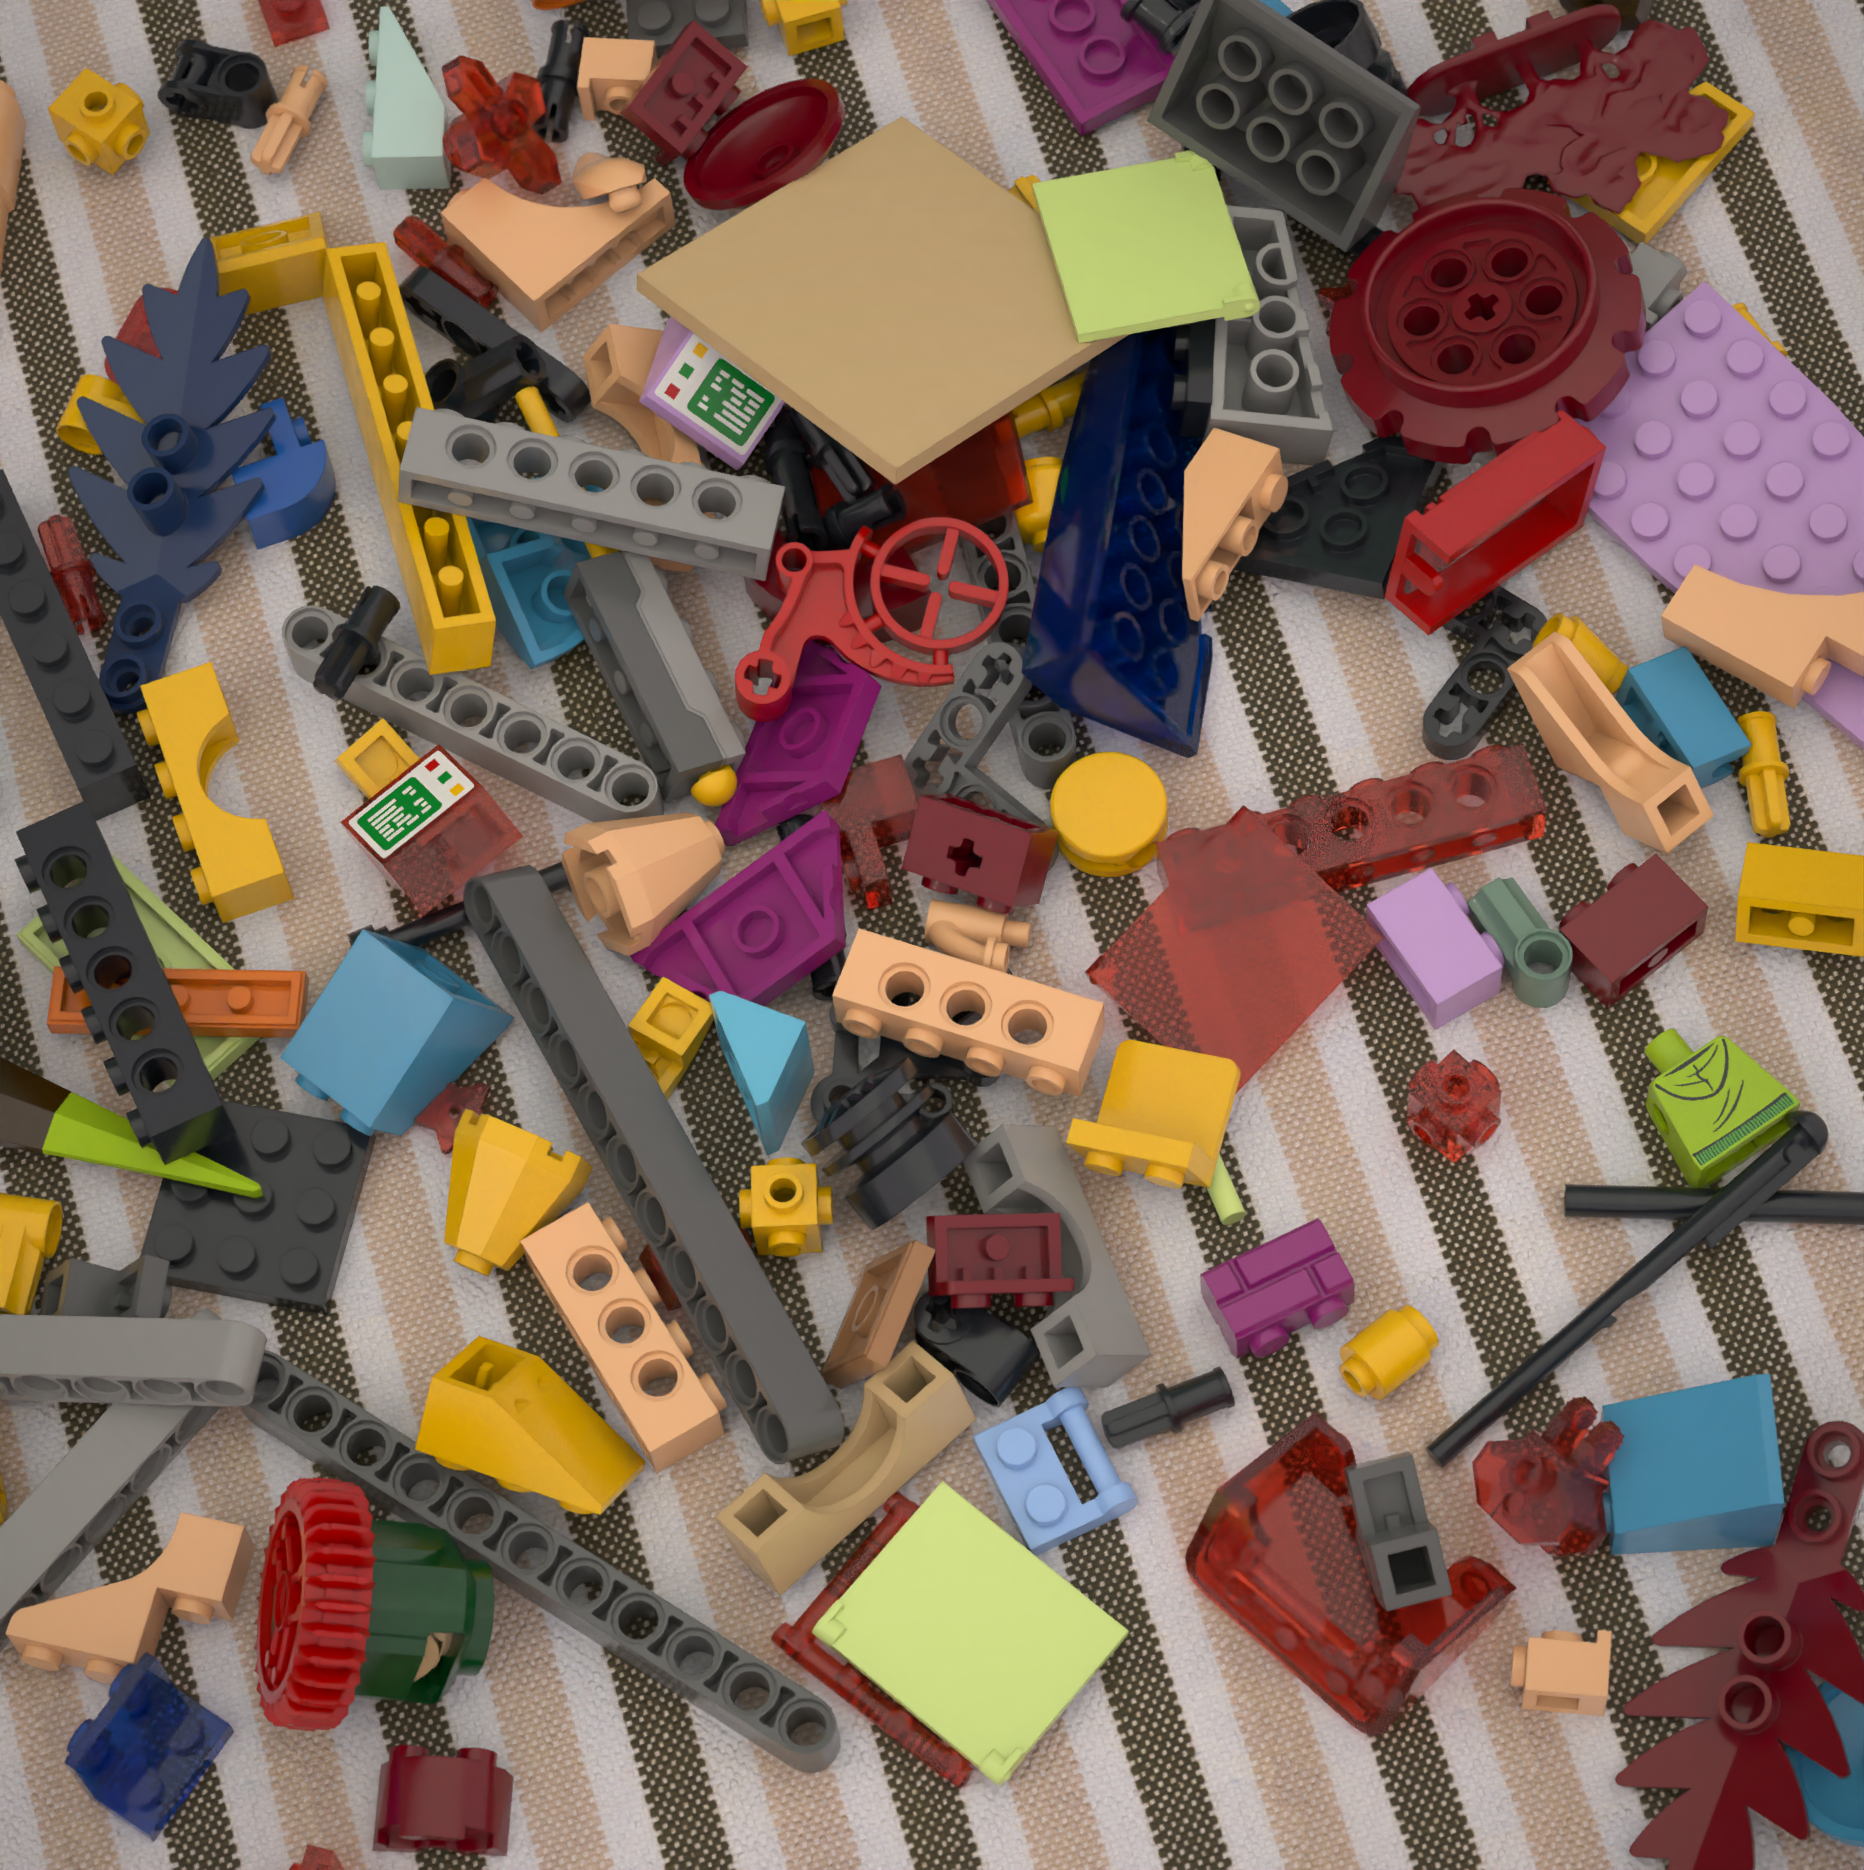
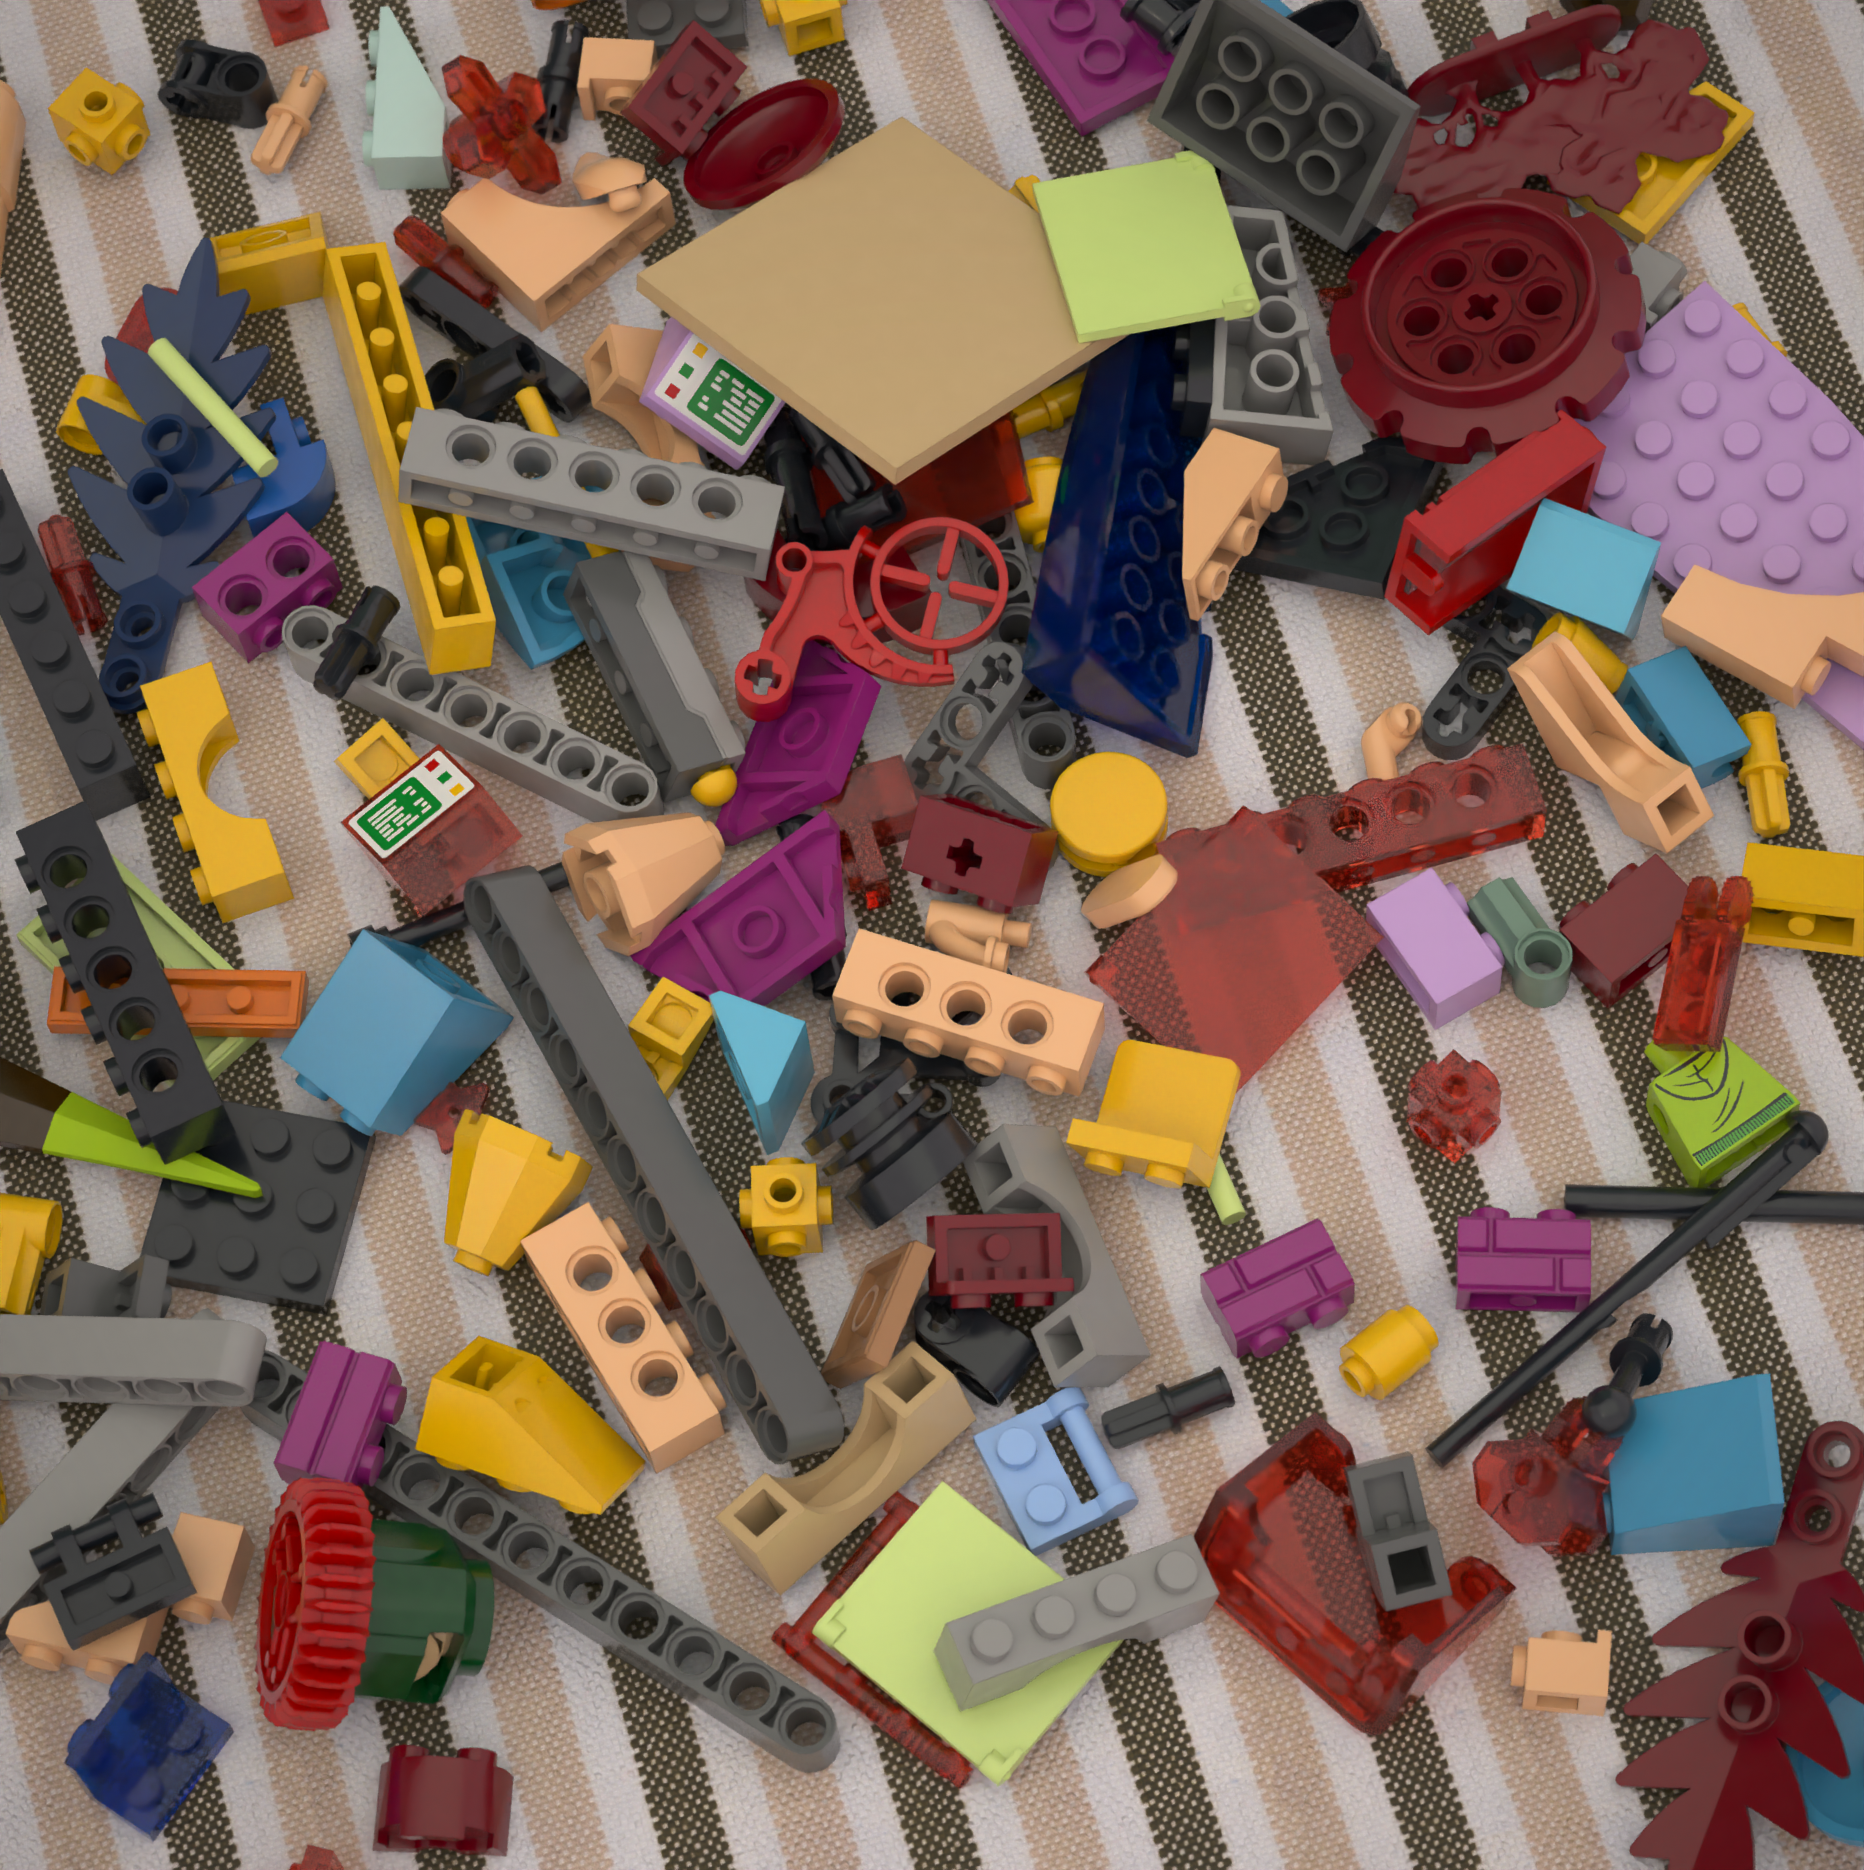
none -> black plate [29,1493,197,1651]
none -> yellowish green bar [148,338,278,477]
none -> magenta brick [192,512,343,663]
none -> magenta brick [273,1341,407,1489]
none -> light grey arch [934,1534,1220,1712]
none -> light nougat tile [1081,854,1178,929]
none -> light nougat arm [1361,702,1422,794]
none -> magenta brick [1455,1207,1591,1313]
none -> medium azure slope [1506,498,1662,640]
none -> black pin [1582,1313,1673,1439]
none -> clear red hinge [1652,876,1754,1052]

